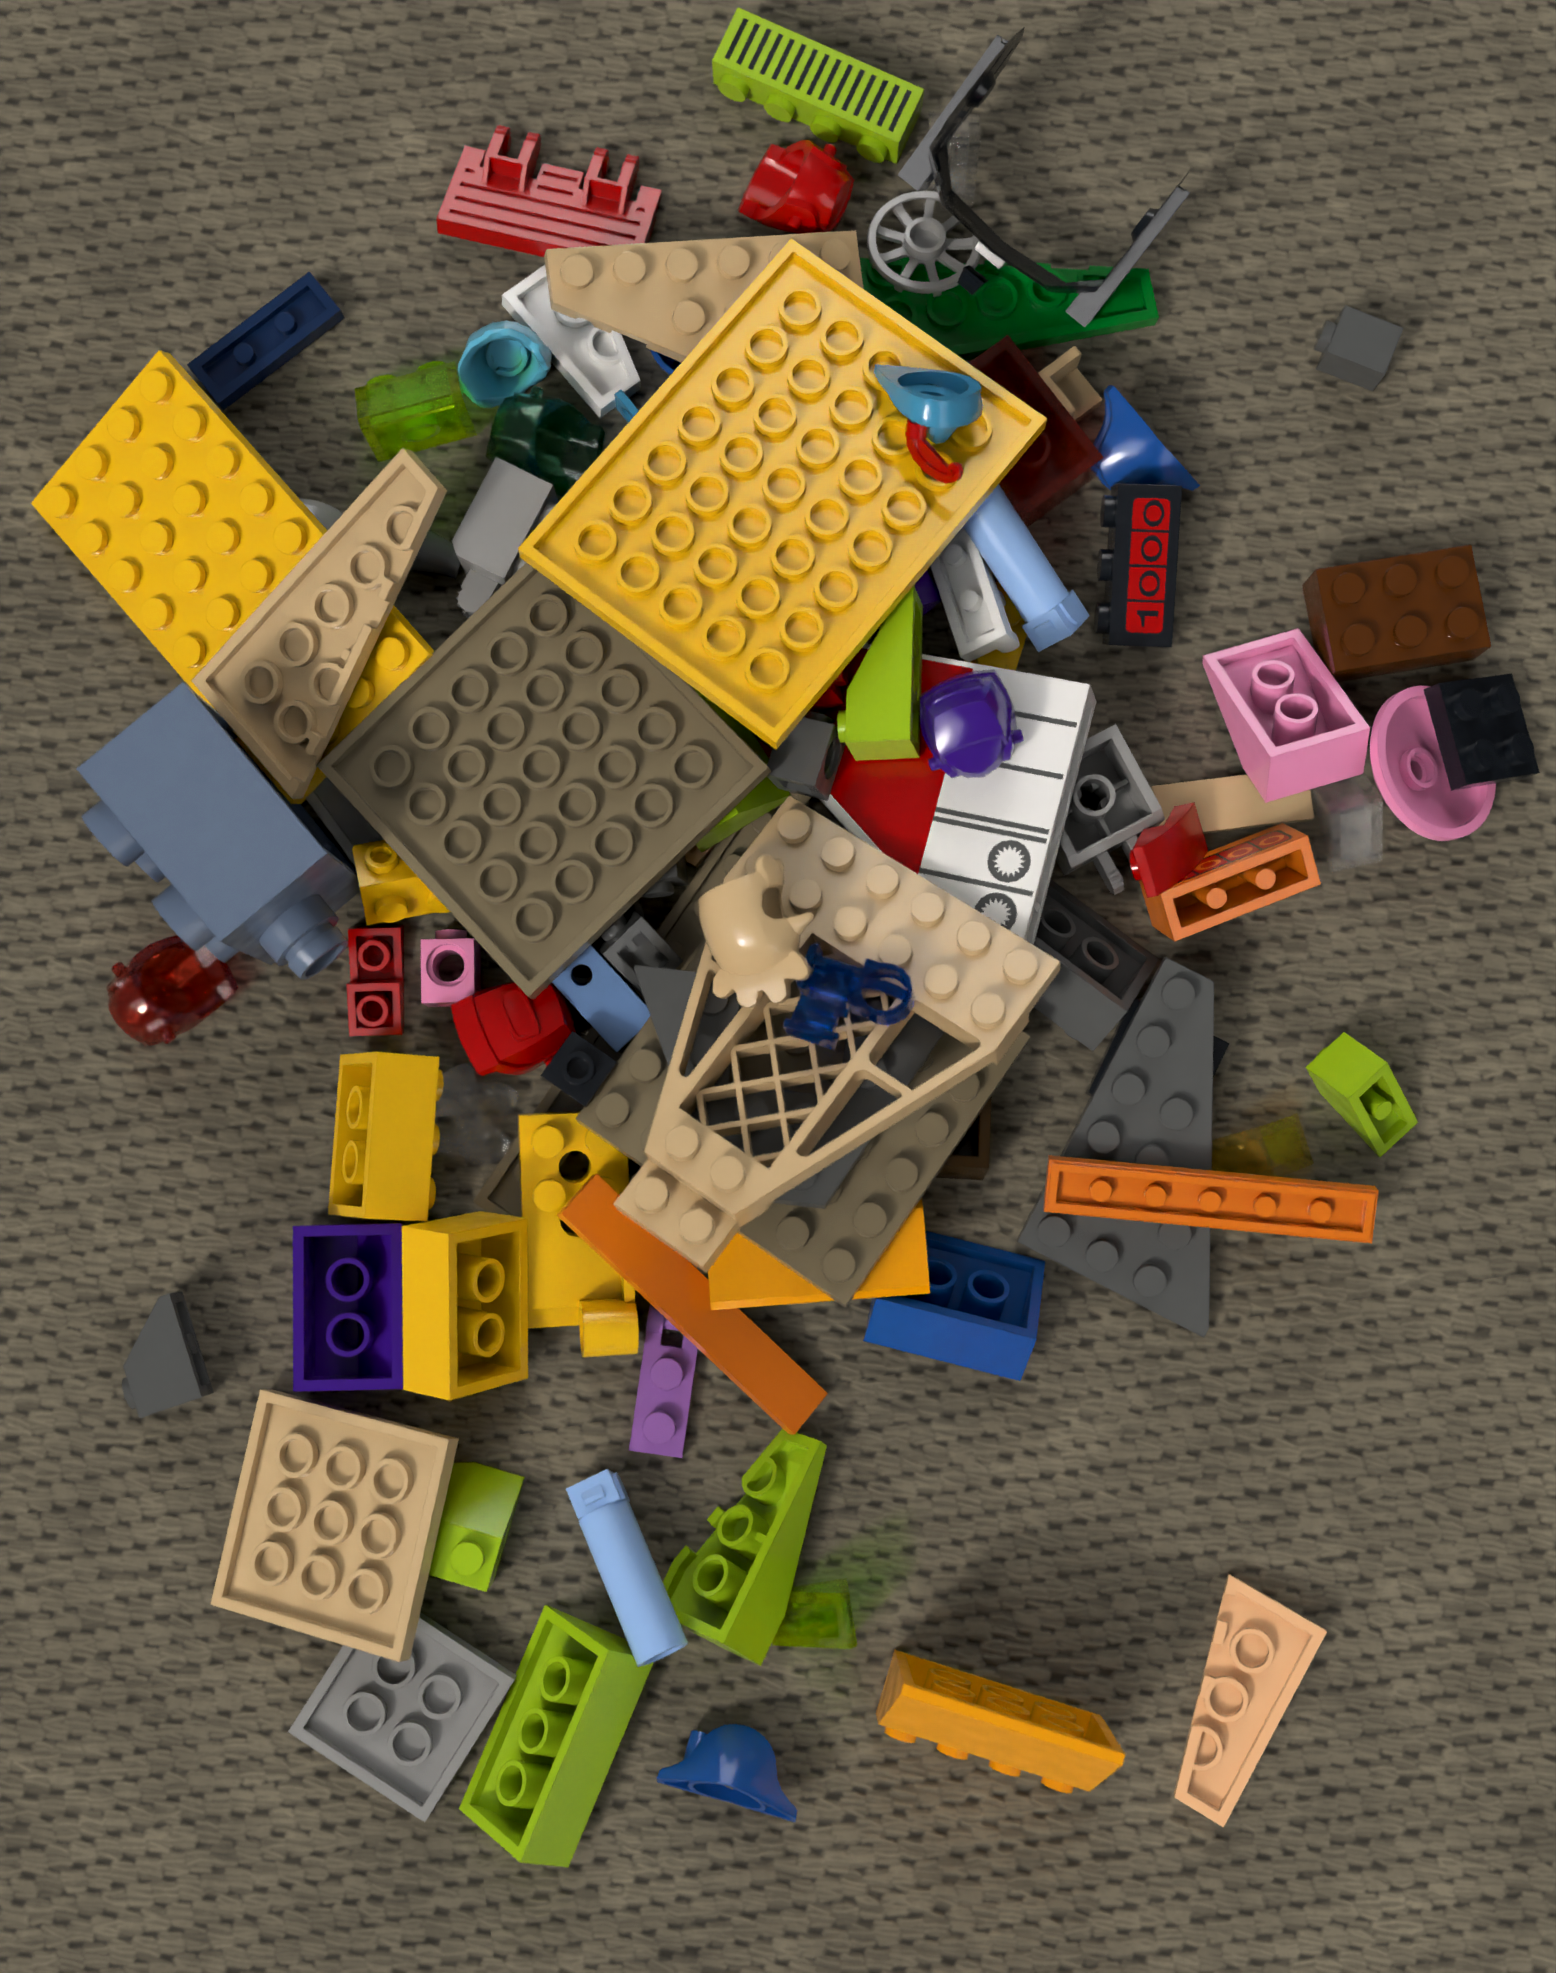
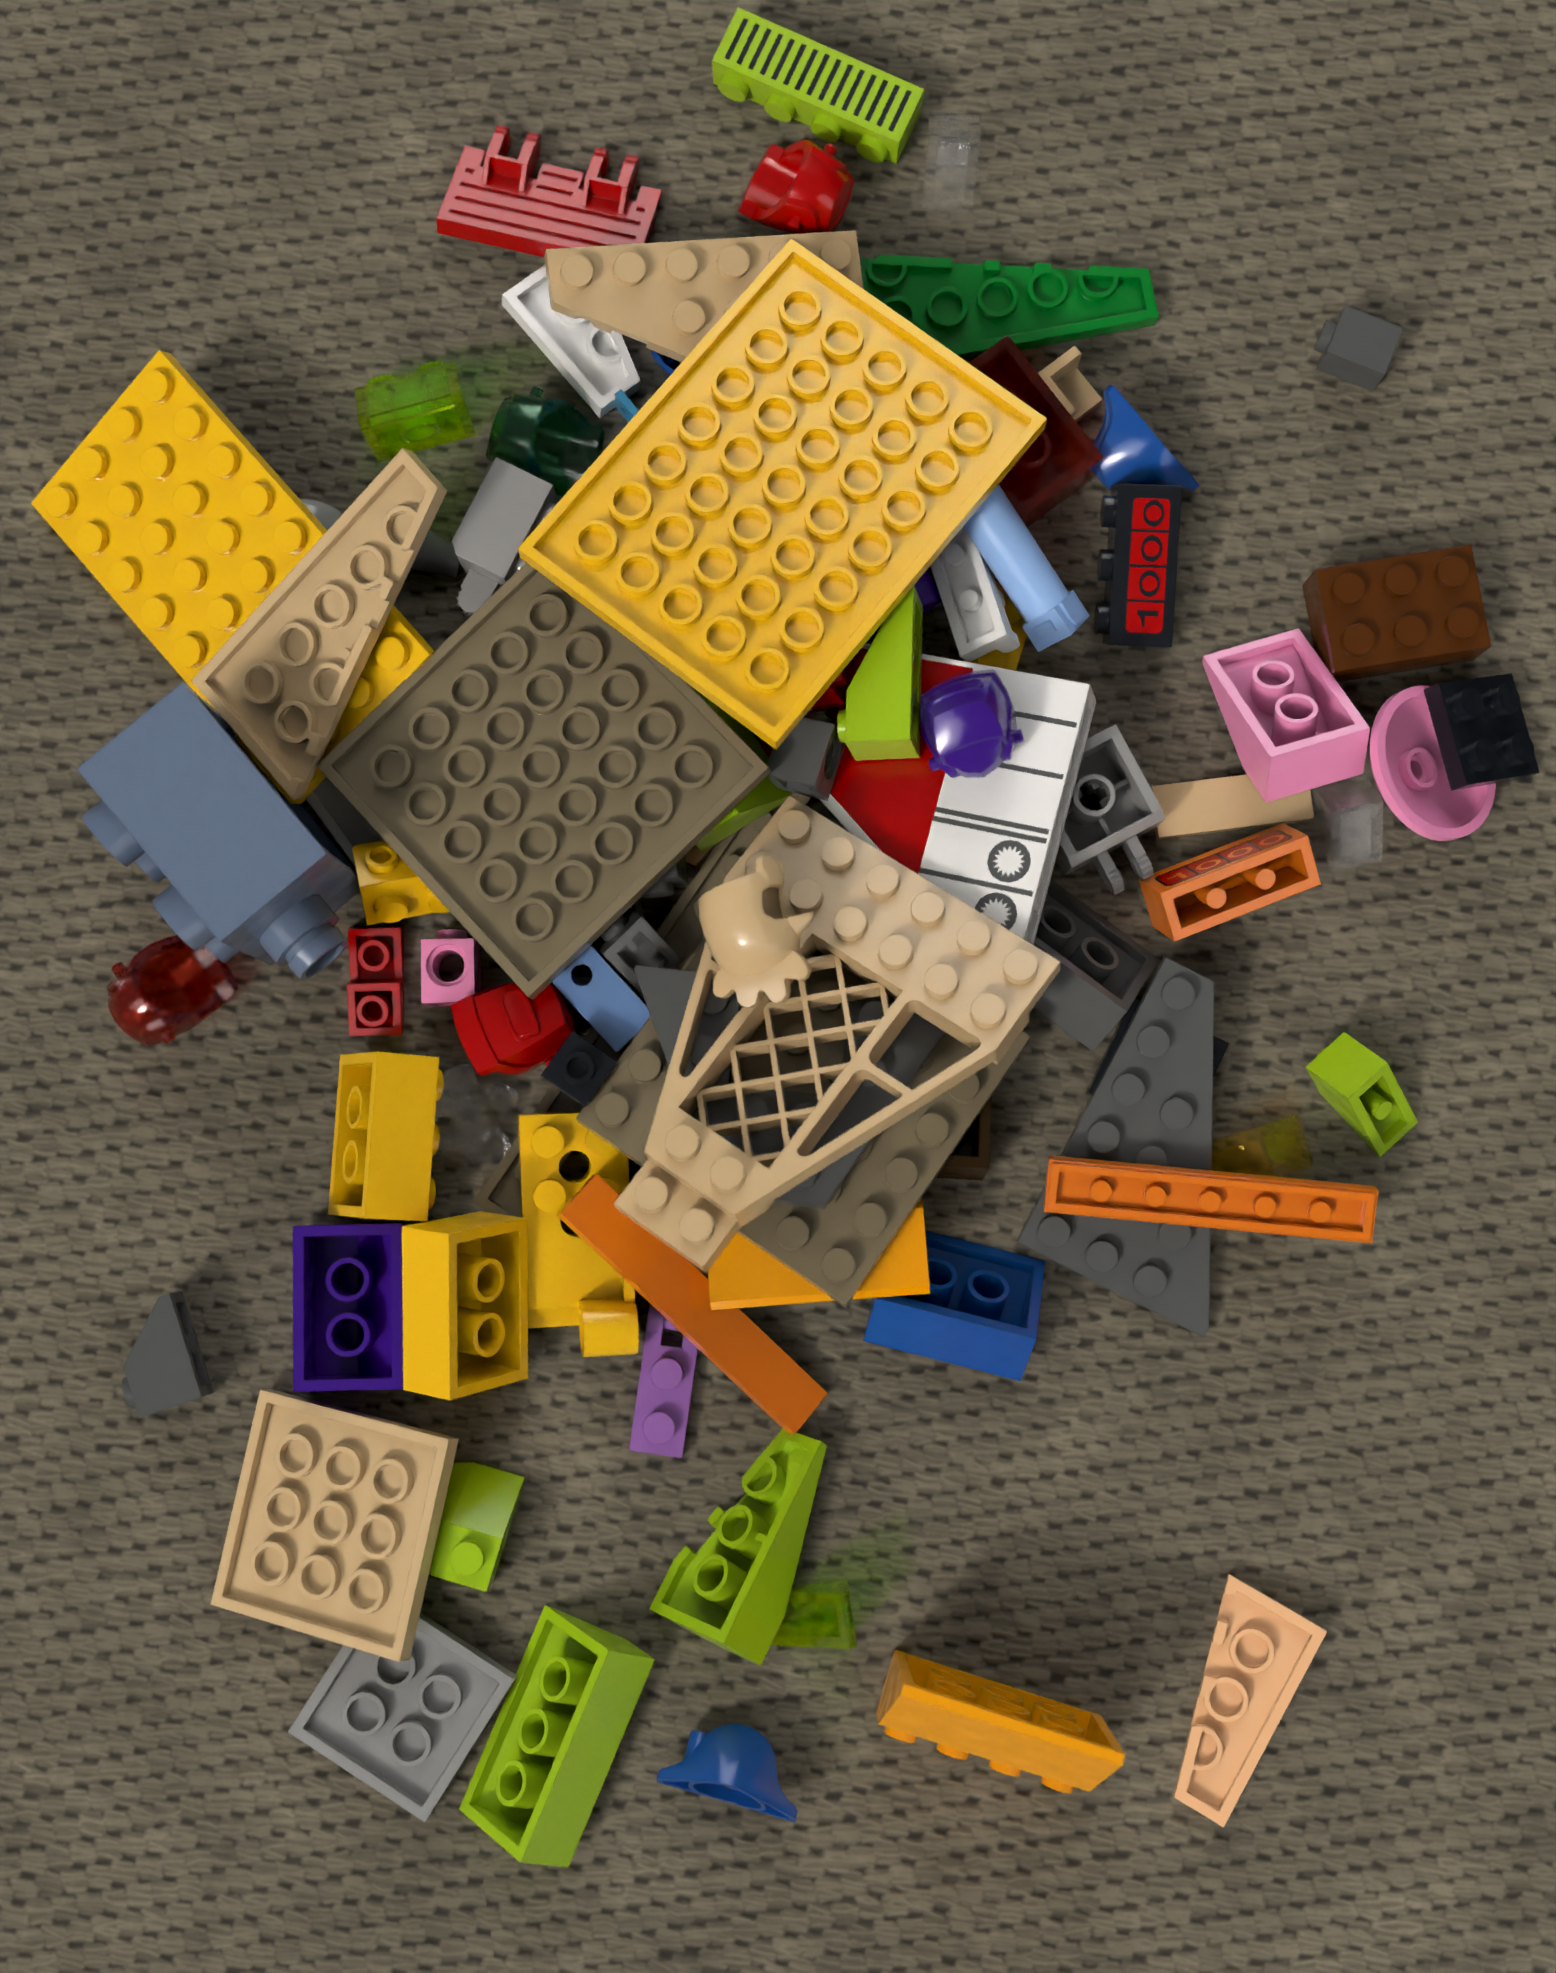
dark blue plate [187,271,344,411] -> none
medium azure hair [457,320,551,408] -> none
light blue piece [566,1469,688,1667] -> none
clear blue piece [783,943,915,1050] -> none
light grey wheel [867,191,981,297] -> none
dark azure piece [874,365,983,483] -> none
black animal [898,26,1193,327] -> none
red slope [1129,802,1208,898] -> none

